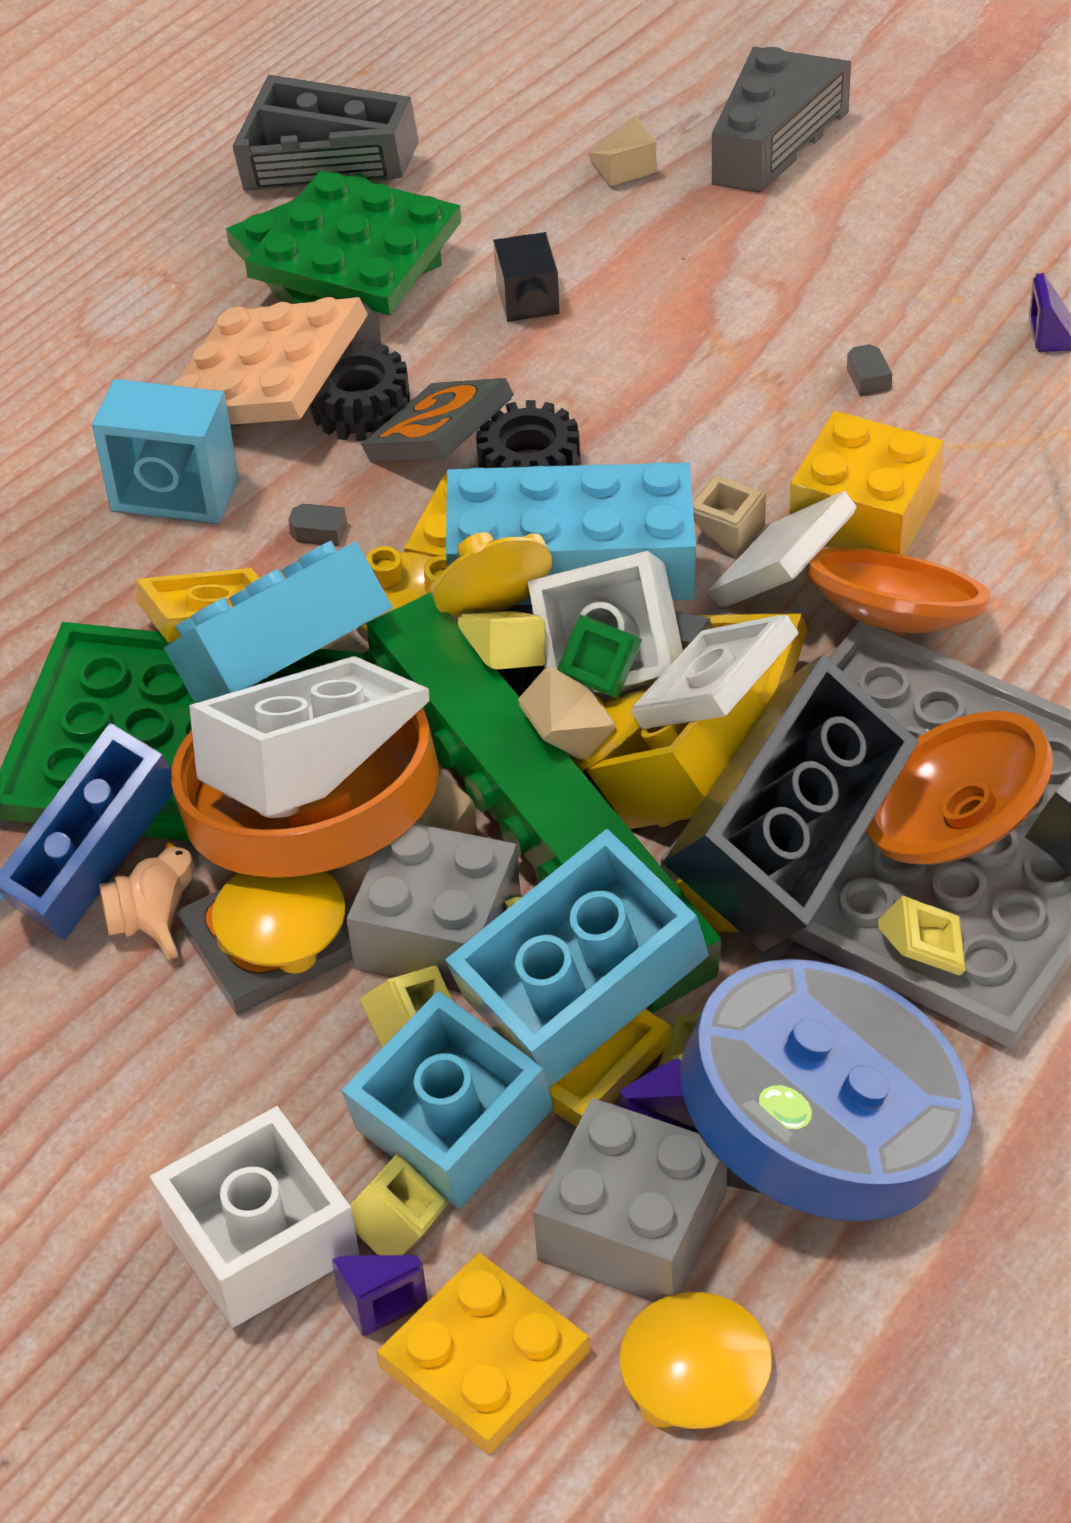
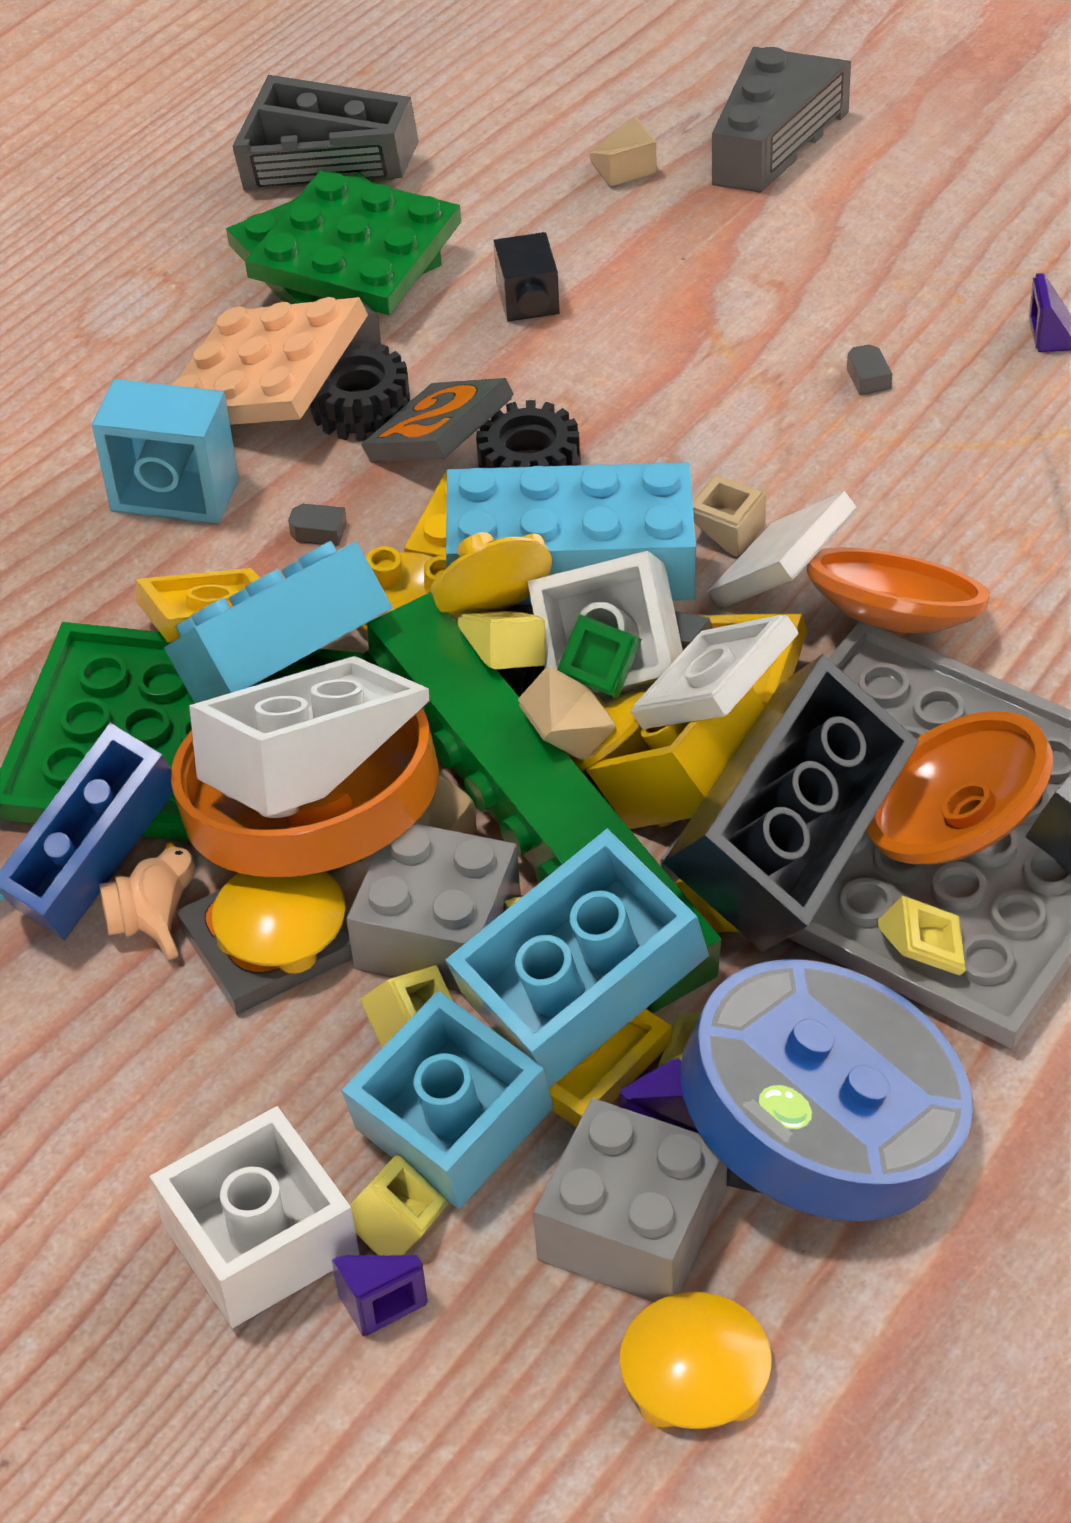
yellow plate [376,1252,590,1455] -> none
yellow brick [789,411,944,555] -> none

